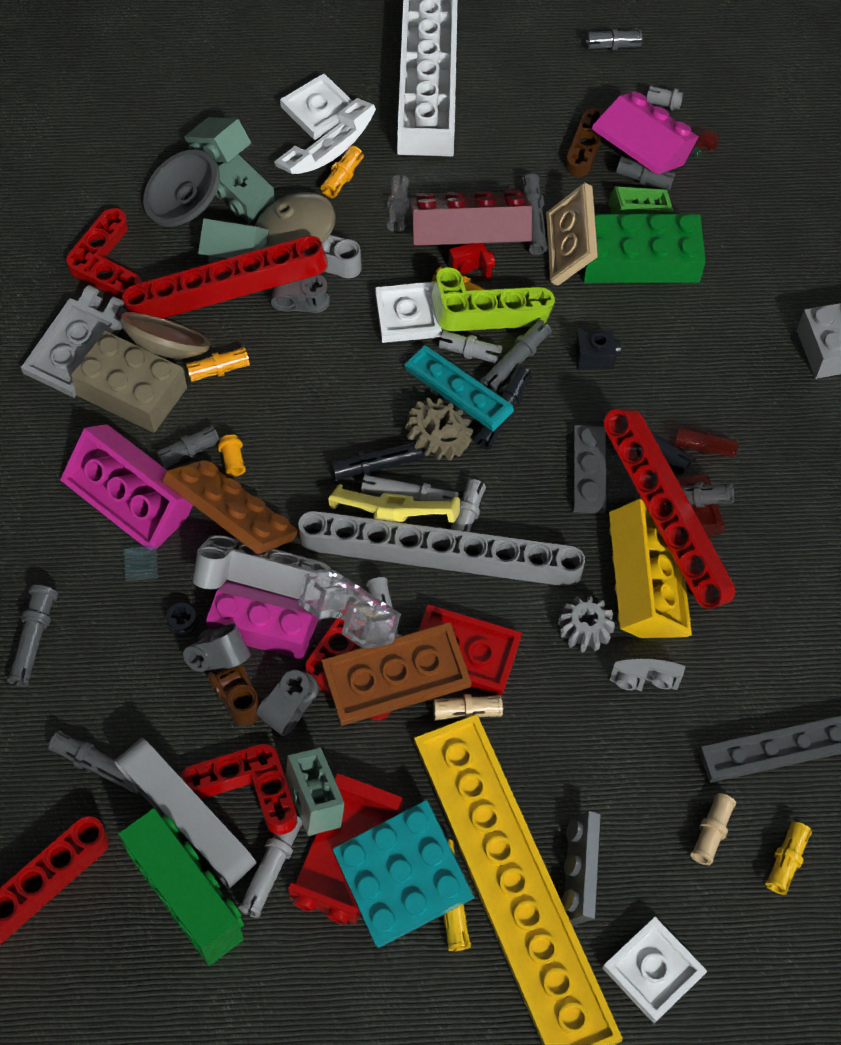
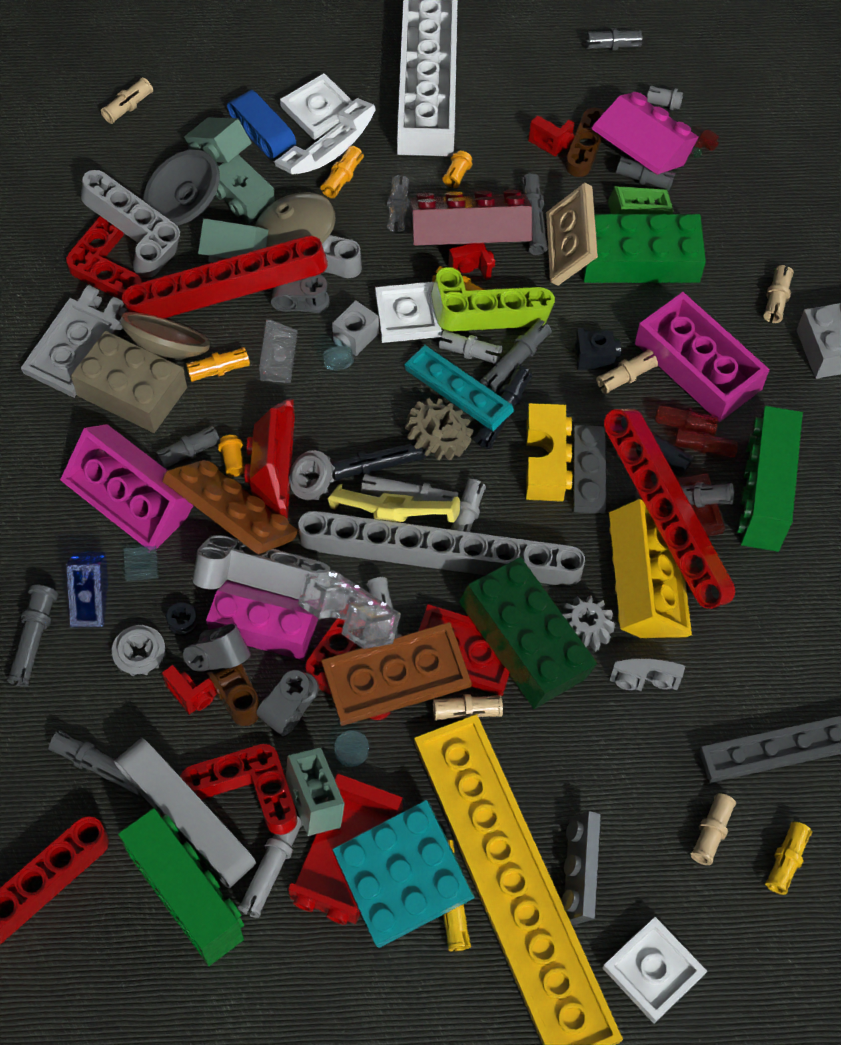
none -> clear blue slope [66,552,108,627]
none -> light grey beam [81,170,180,278]
none -> tan pin [101,77,153,124]
none -> light grey gear [112,625,165,677]
none -> red bracket [162,665,216,715]
none -> blue beam [227,90,296,159]
none -> red wedge [245,399,295,519]
none -> clear slope [259,320,297,383]
none -> light grey gear [289,450,335,501]
none -> clear light blue tile [322,346,354,370]
none -> light grey brick [332,300,379,356]
none -> clear light blue tile [335,730,369,767]
none -> light orange pin [443,150,472,188]
none -> dark green brick [459,557,598,709]
none -> yellow arch [526,403,572,501]
none -> red bracket [528,115,574,157]
none -> tan pin [596,349,658,394]
none -> dark pink brick [635,292,770,423]
none -> clear red axle [655,405,719,436]
none -> green brick [737,406,803,552]
none -> tan pin [763,265,794,323]

